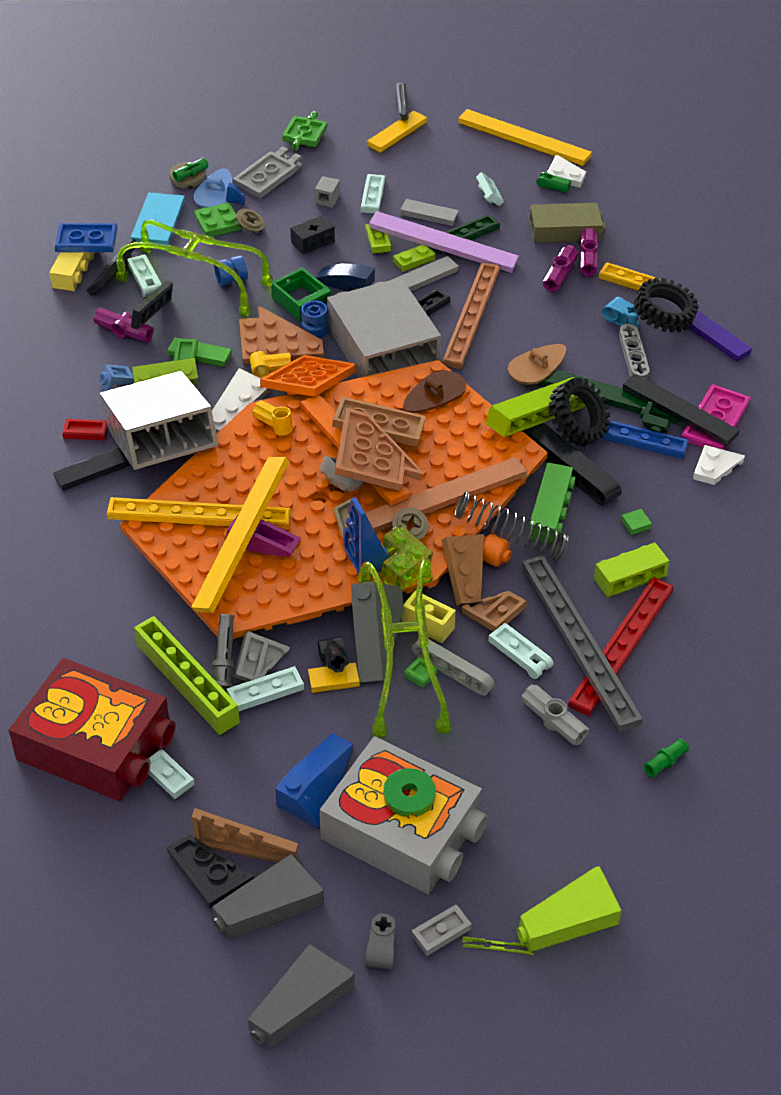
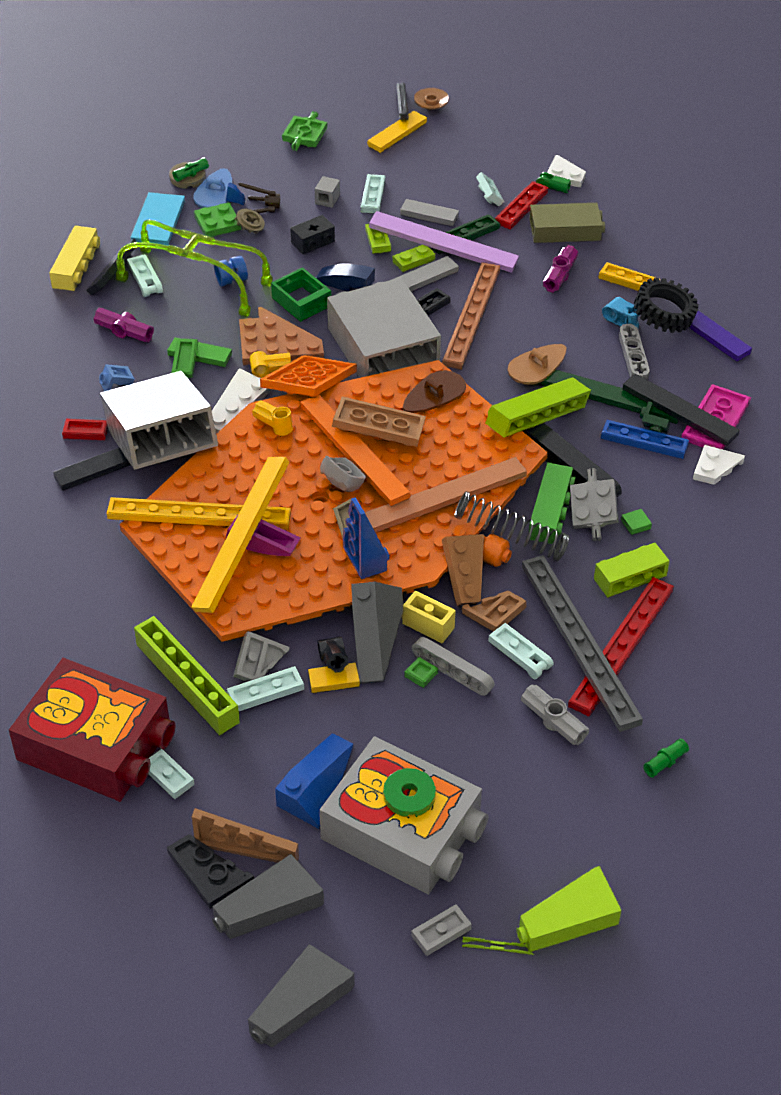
blue tile [55,223,118,253] -> none
black tile [131,280,173,330] -> none
lime brick [132,358,198,385] -> none
flat silver pin [212,614,235,689] -> none
light grey tile [233,147,303,199] -> none
blue wheel [301,300,328,338] -> none
nougat wing [334,408,423,491] -> none
clear neon green bar [357,557,451,738] -> none
dark grey piece [365,913,396,970] -> none
clear neon green brick [380,524,433,589] -> none
dark tan gear [392,507,429,543] -> none
yellow tile [458,109,592,166] -> none
black tyre [549,377,611,446] -> none
magenta piece [579,228,598,277] -> none
none -> dark brown plant [238,183,280,213]
none -> medium nougat dish [414,88,449,109]
none -> red tile [495,181,548,230]
none -> light grey plate [570,468,619,541]

